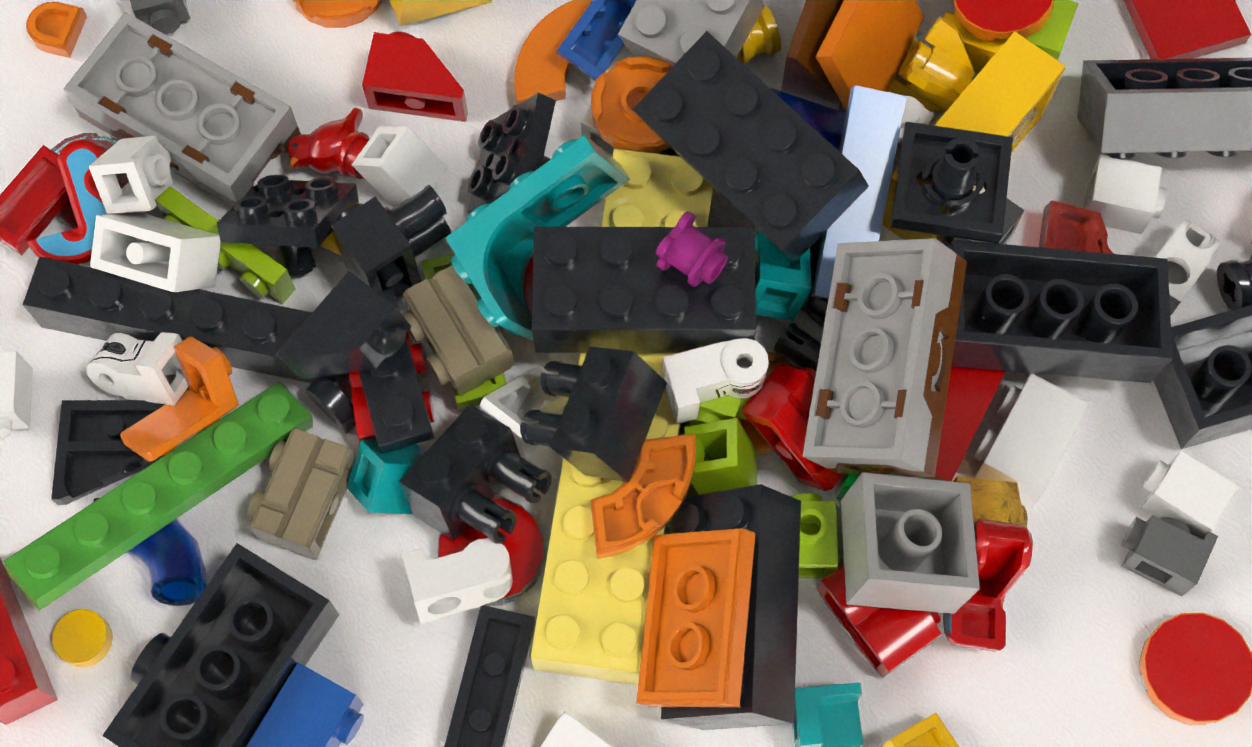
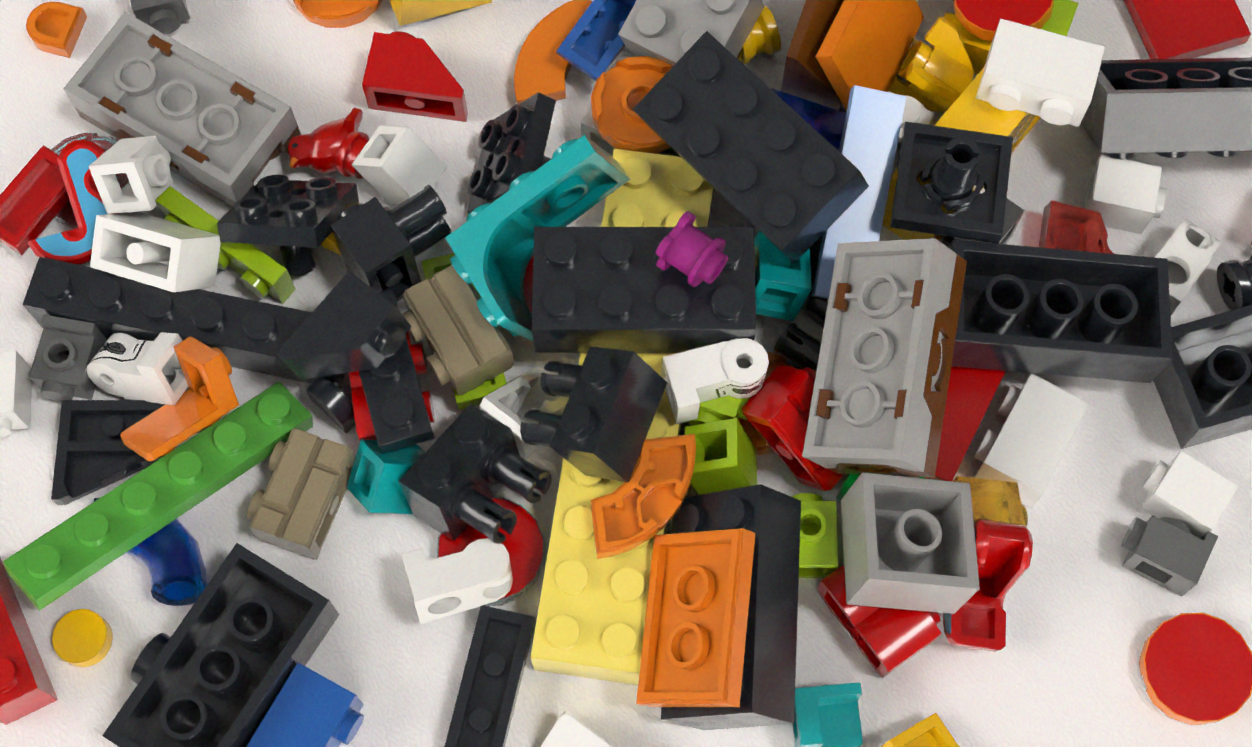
none -> dark grey brick [29,315,107,402]
none -> white brick [976,19,1105,127]

